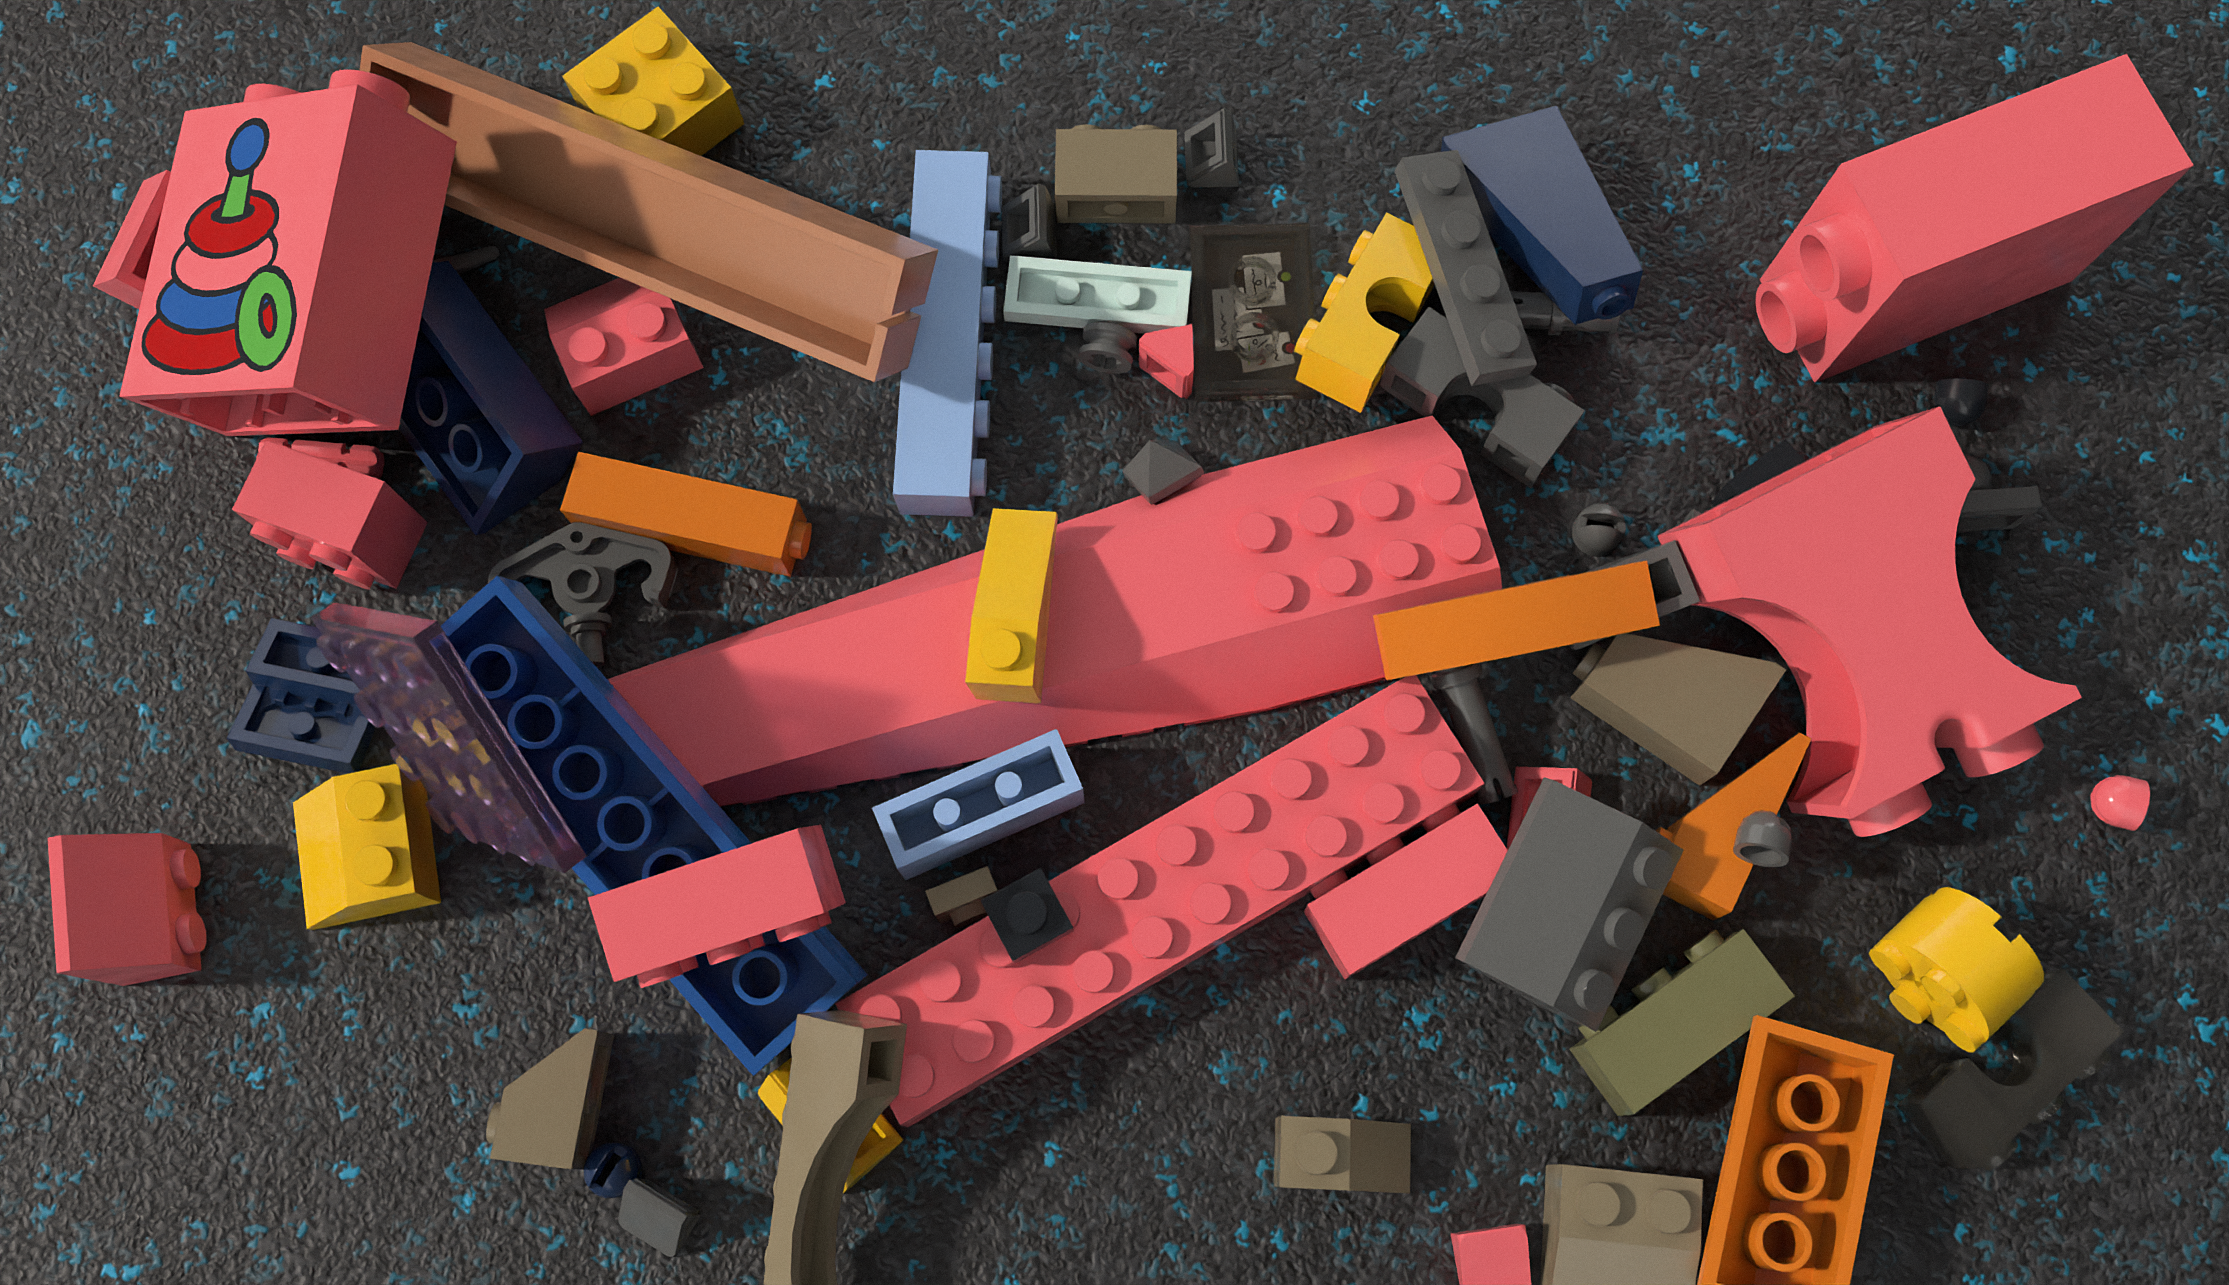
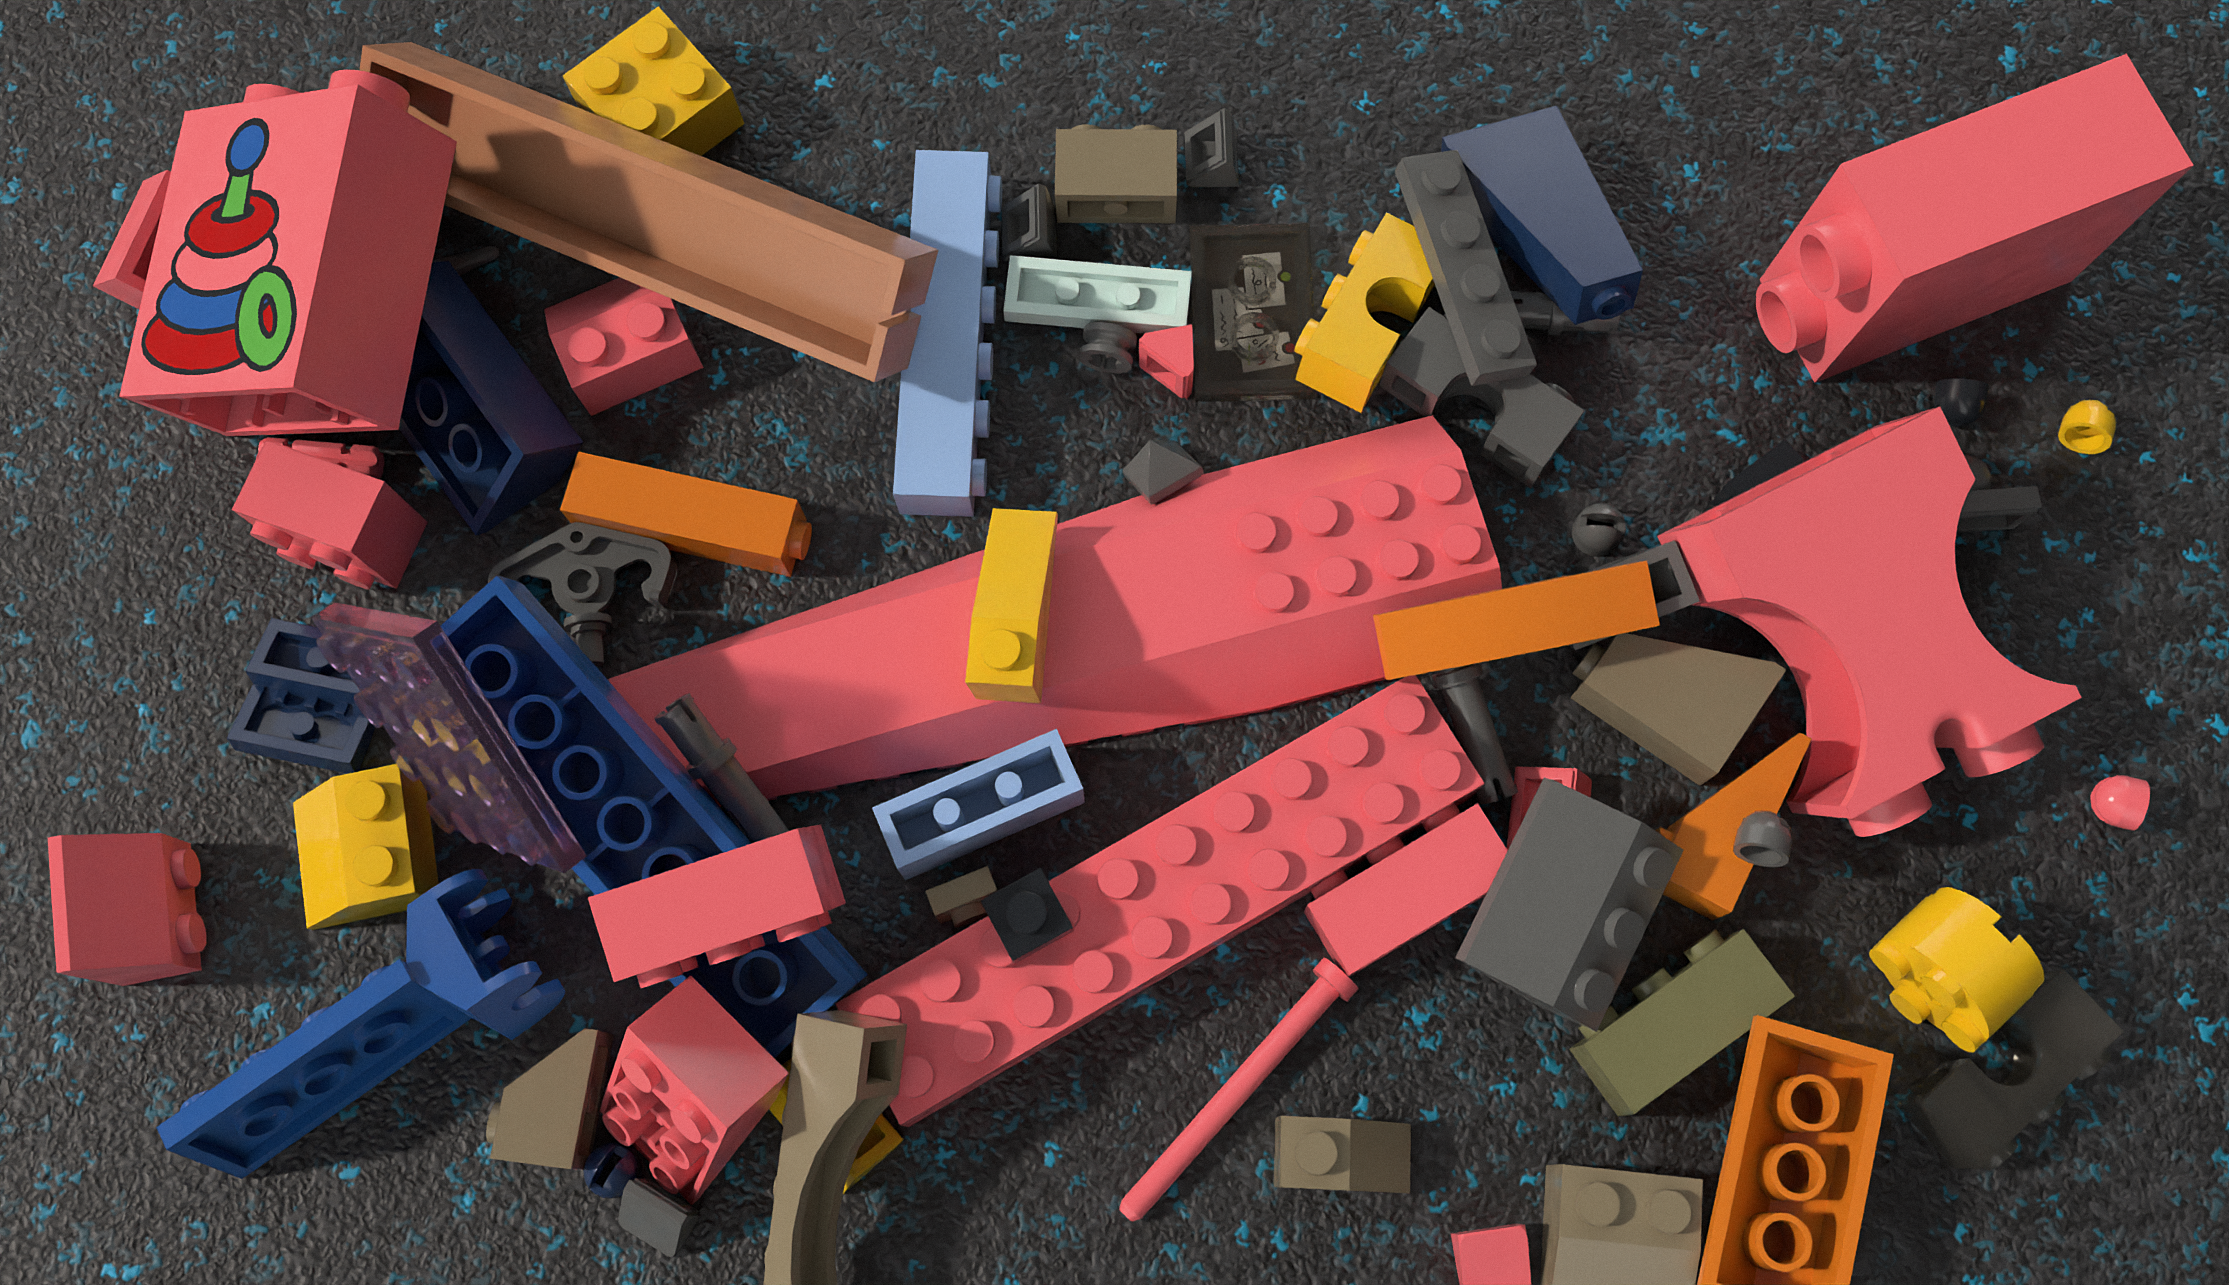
none -> blue hinge [156,869,565,1179]
none -> coral slope [599,975,789,1205]
none -> dark grey pin [654,693,789,843]
none -> coral bar [1119,958,1359,1222]
none -> yellow hinge [2058,400,2116,454]

